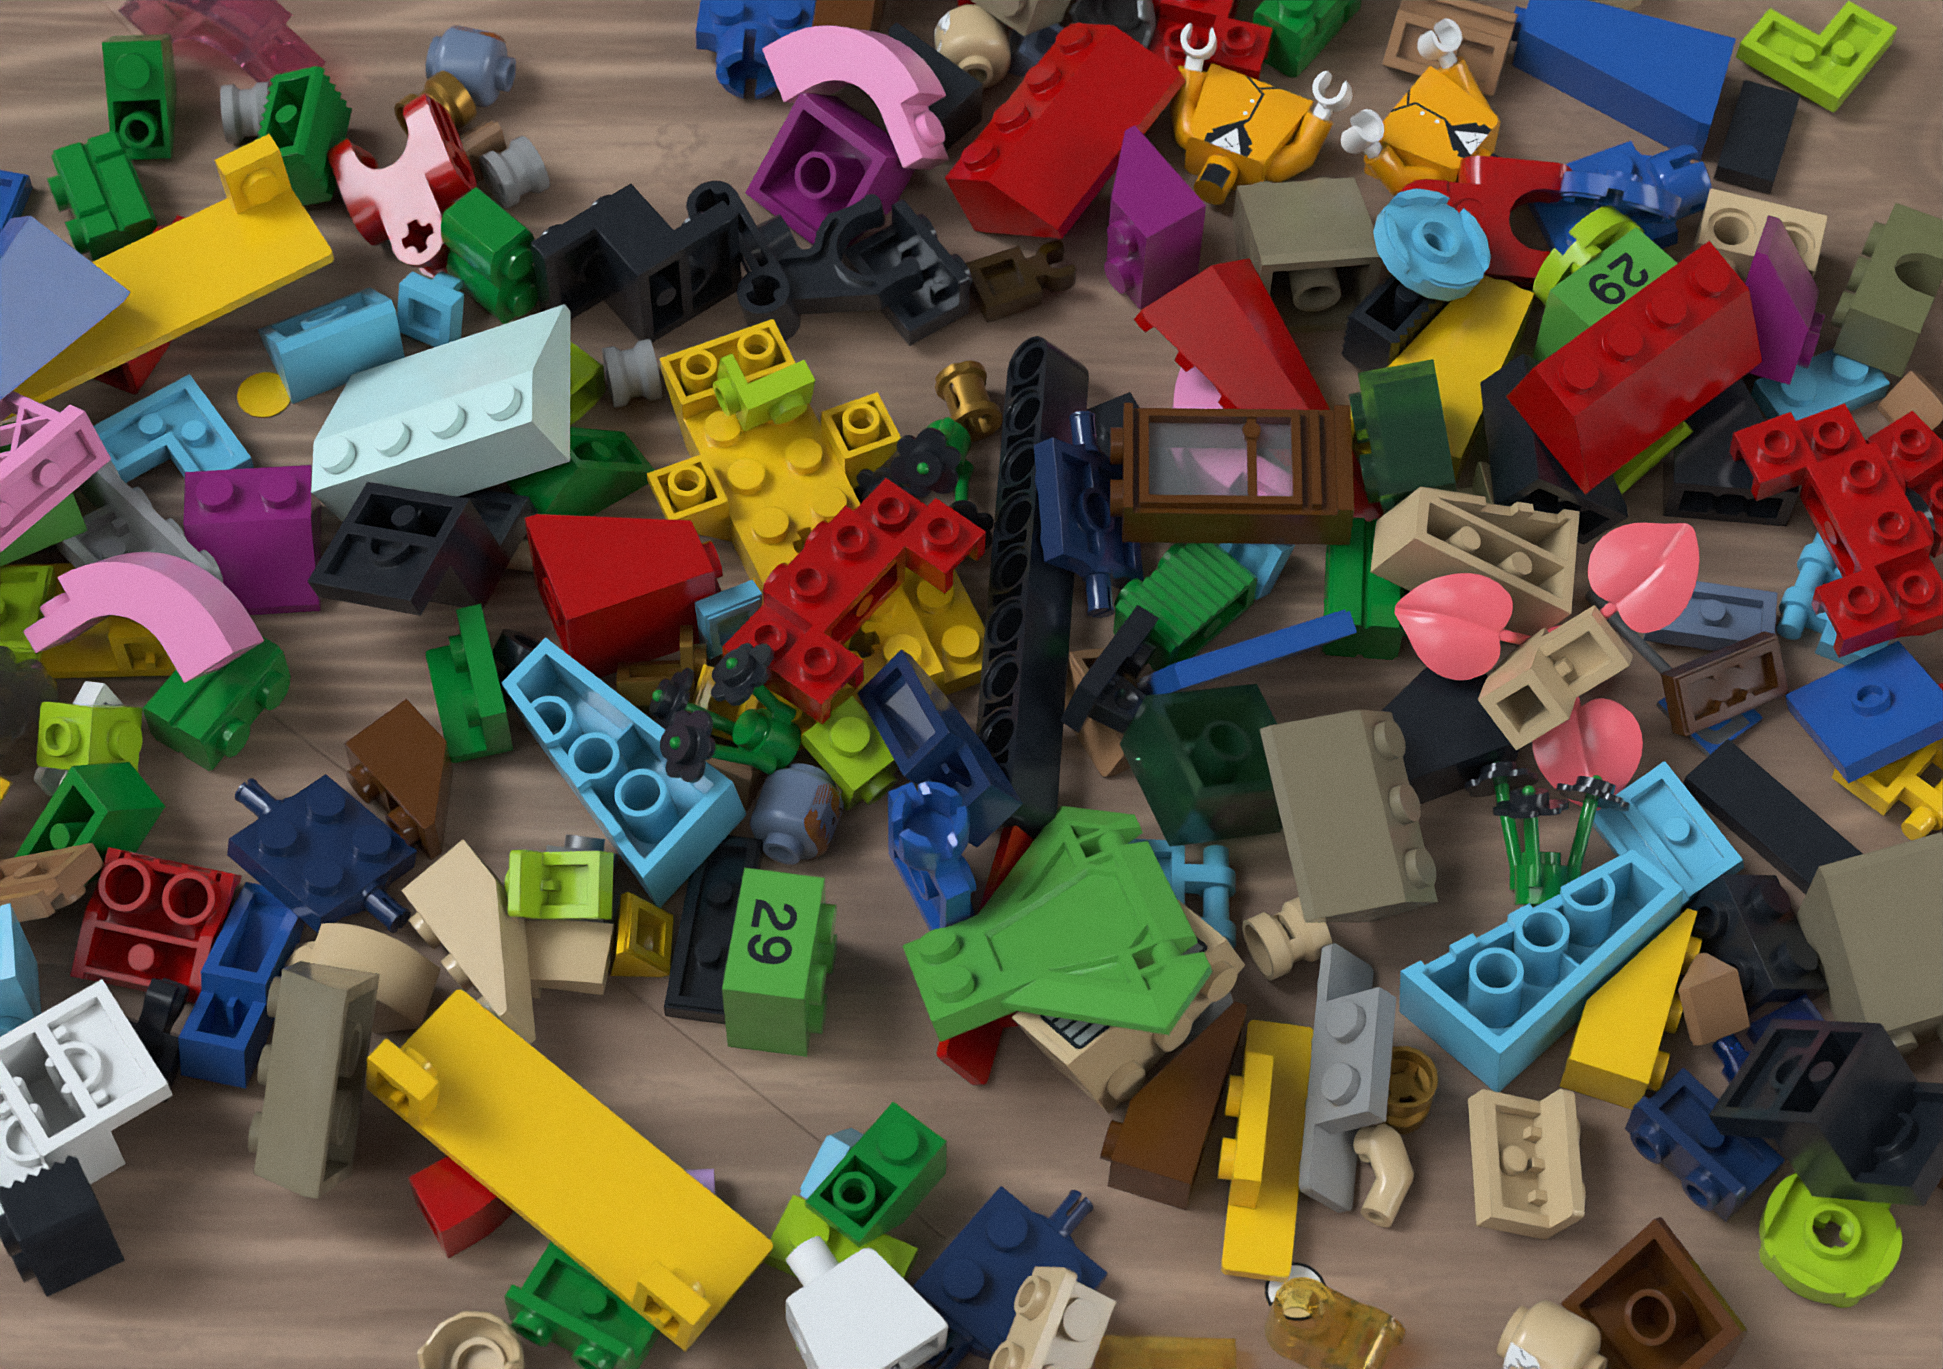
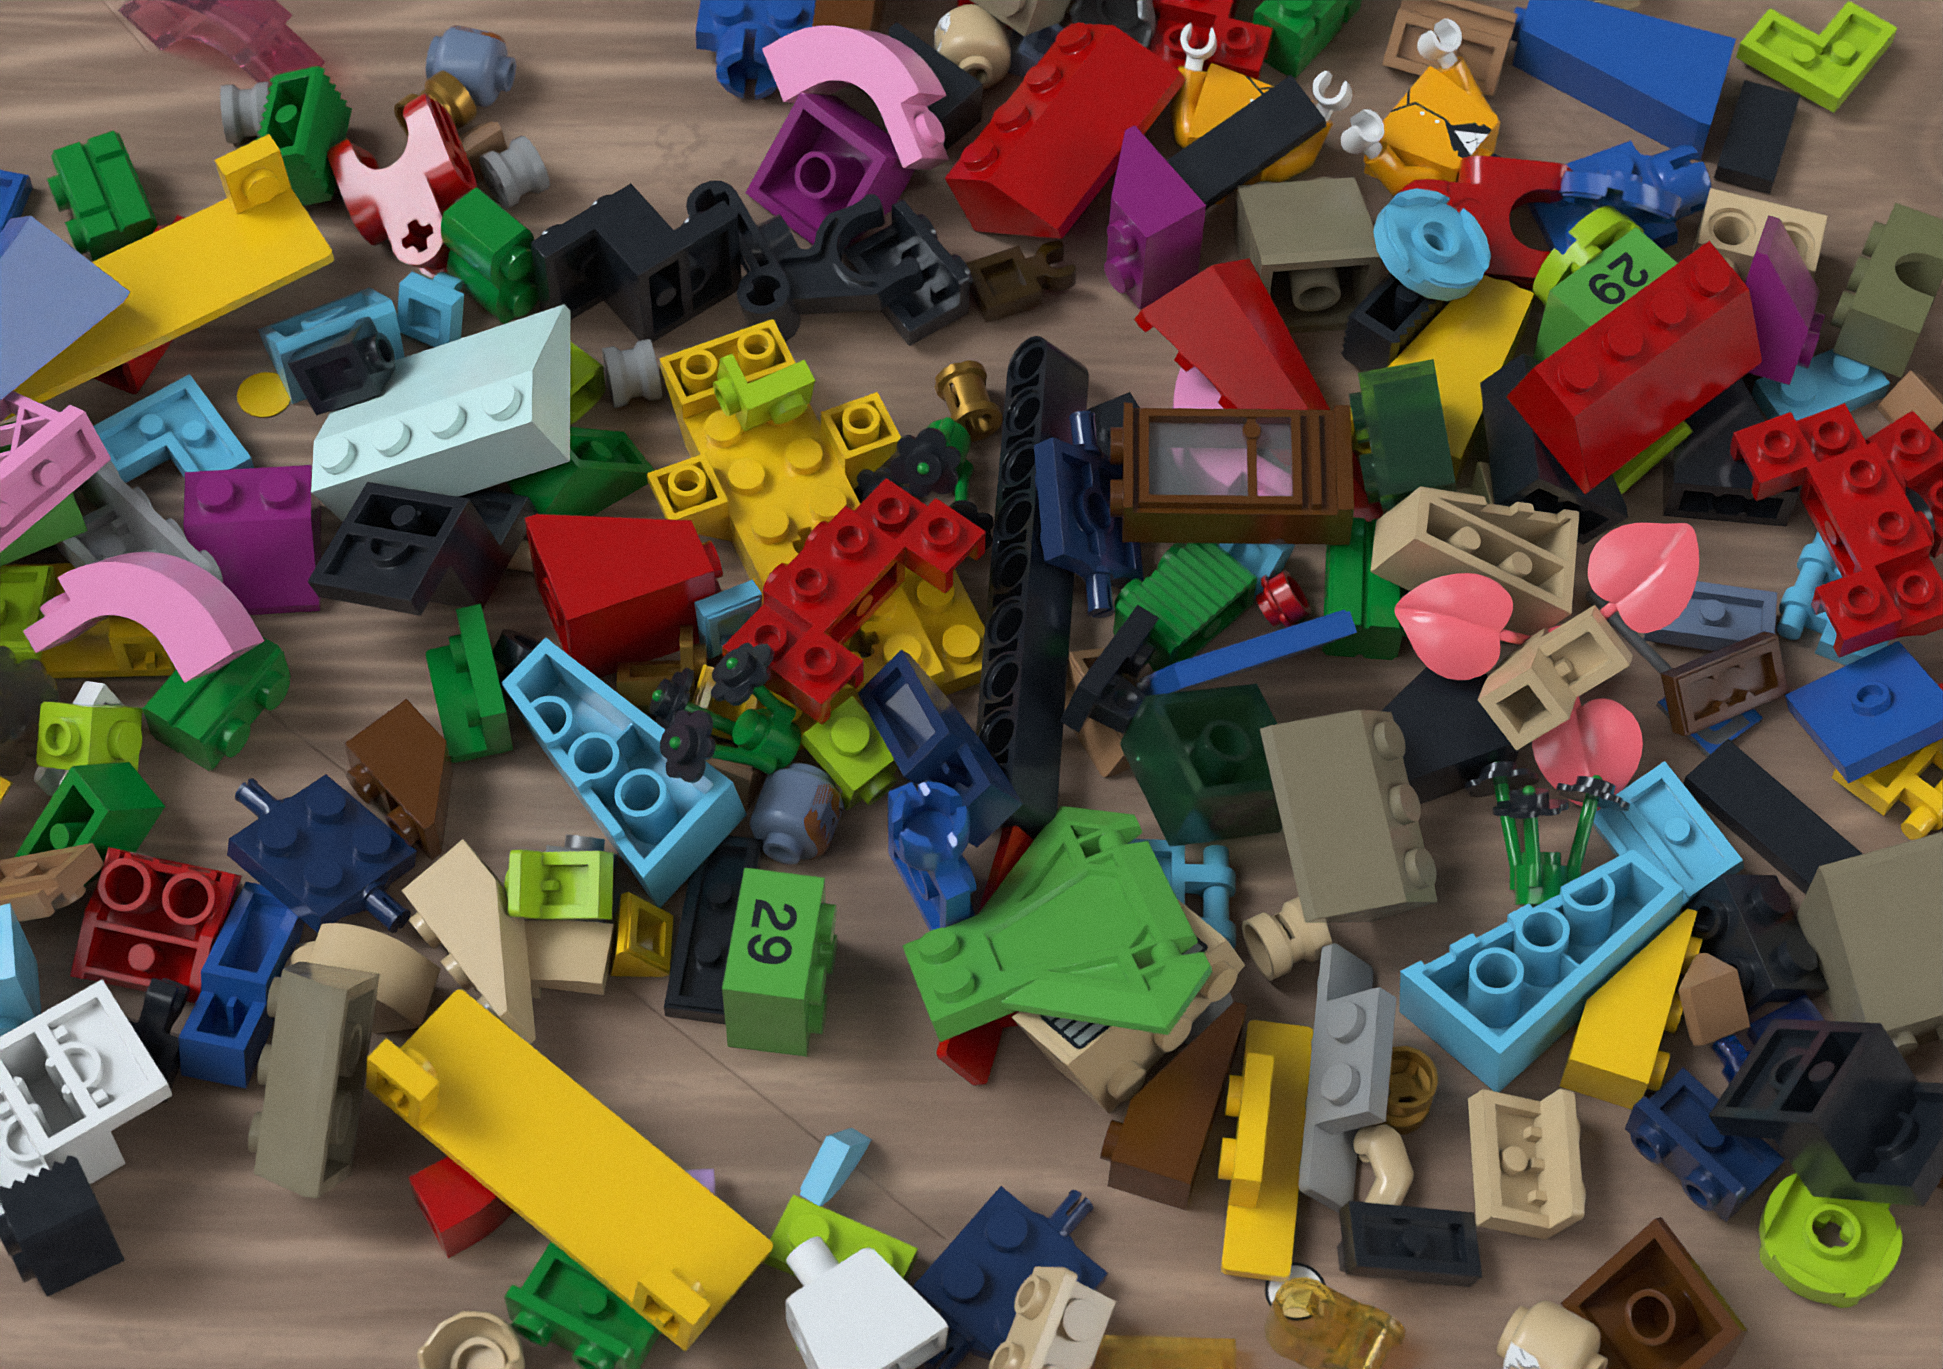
green slope [102,34,177,160] -> none
green slope [805,1101,947,1248] -> none
none -> black bracket [287,316,396,416]
none -> black tile [1167,75,1326,210]
none -> red plate [1256,570,1312,627]
none -> black hinge [1337,1201,1482,1287]

